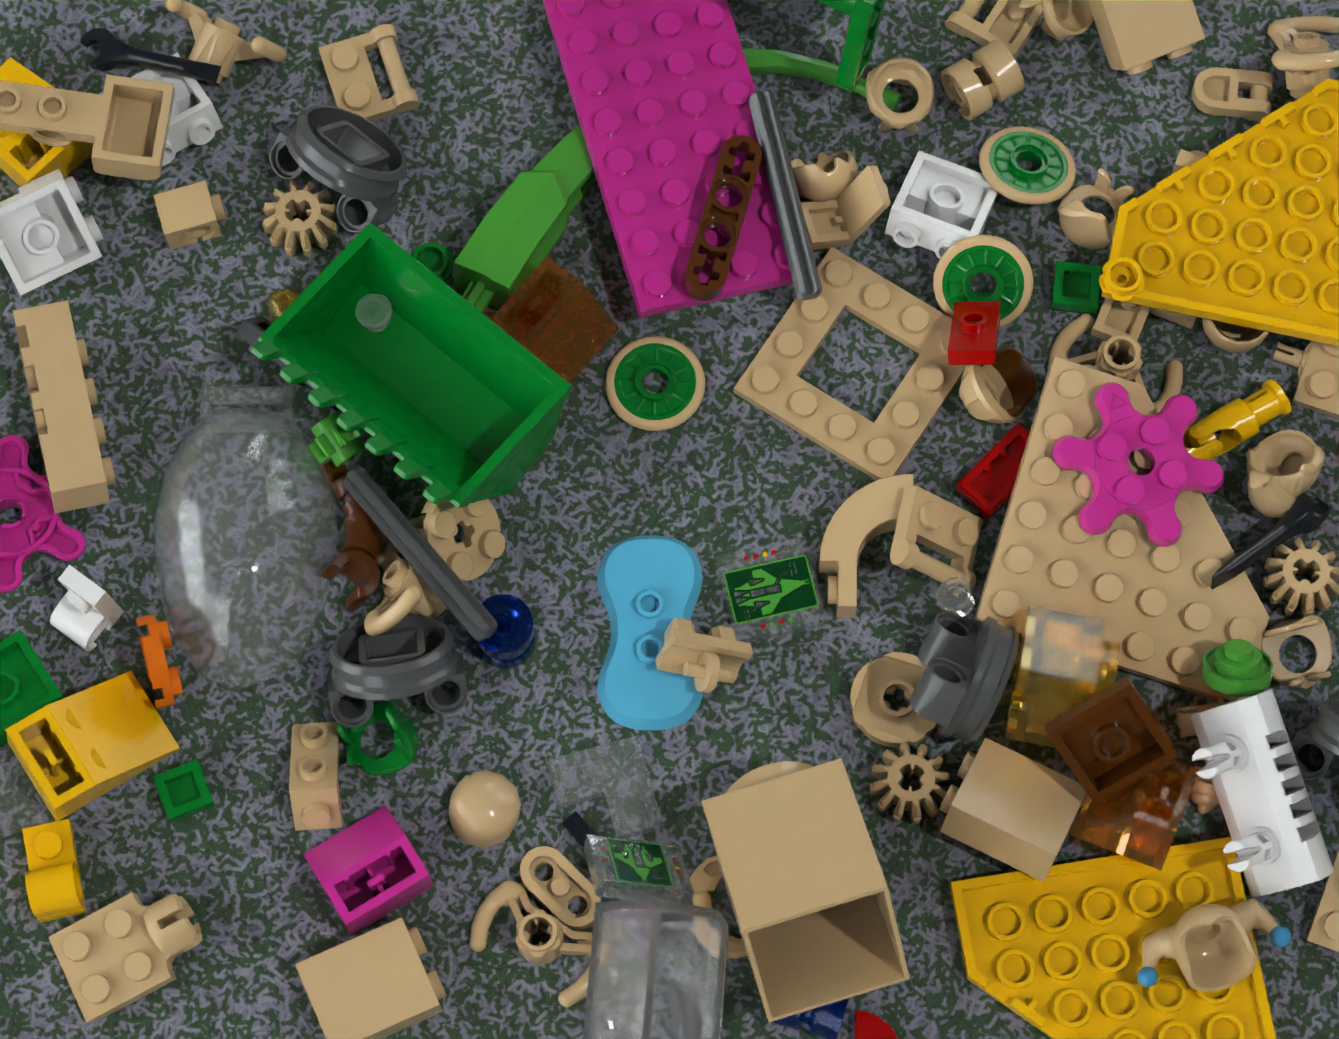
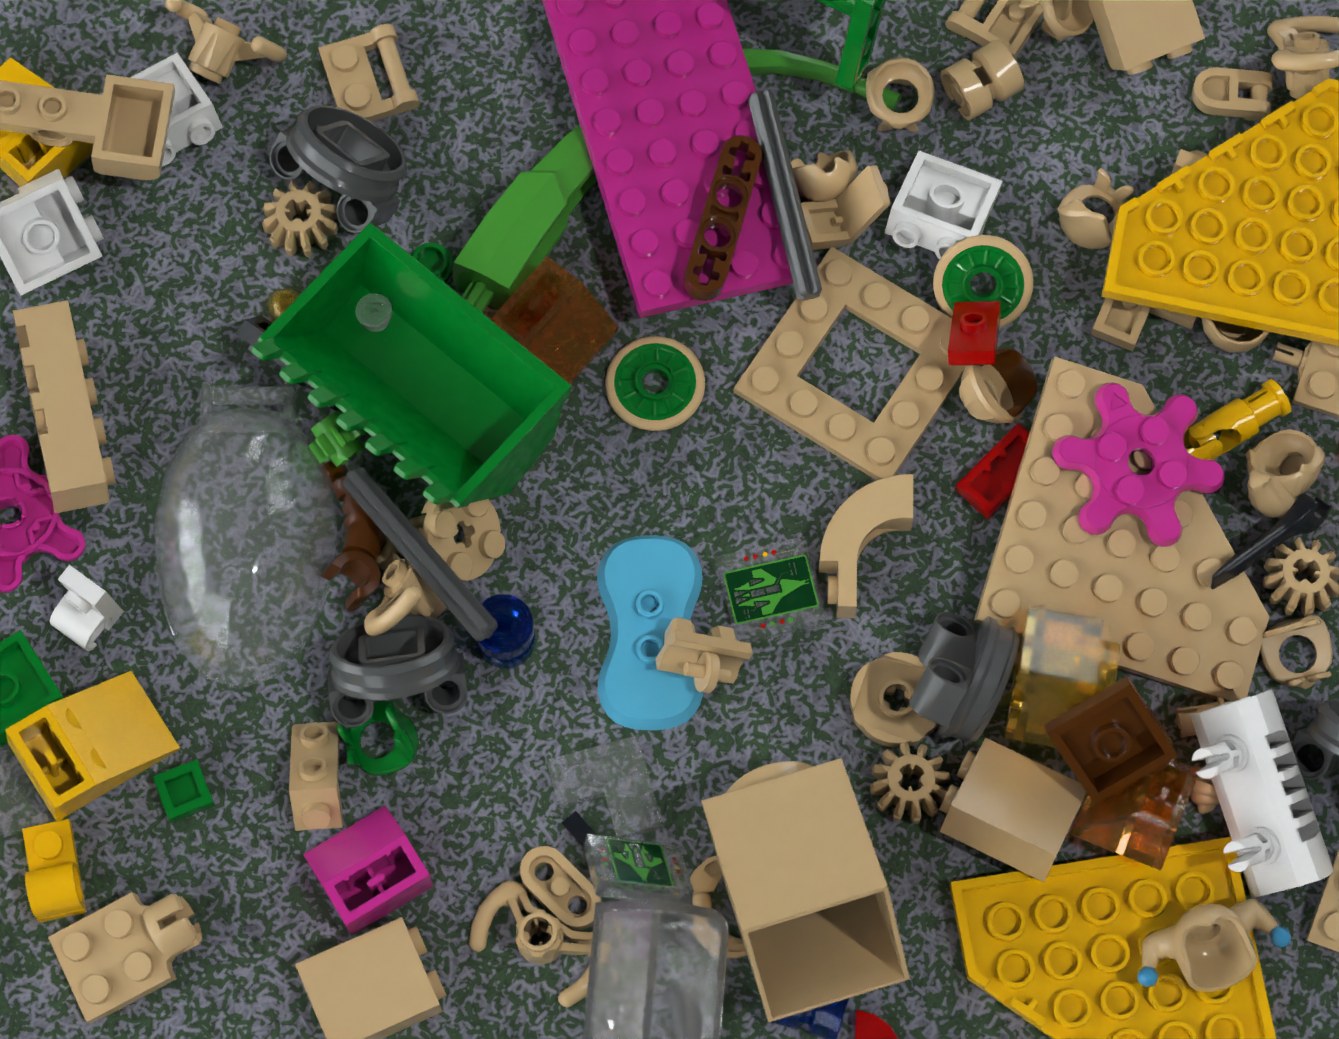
black piece [80,28,221,83] -> none
orange plate [135,613,183,709] -> none
tan brick [153,180,227,250] -> none
tan hair [448,770,521,848] -> none
tan plate [890,486,983,597] -> none
clear piece [936,577,975,617] -> none
green wheel [979,127,1076,205] -> none
tan piece [1047,313,1183,412] -> none
green plate [1051,261,1101,314] -> none
yellow plate [1099,257,1145,302] -> none
bright green plate [1201,639,1273,697] -> none

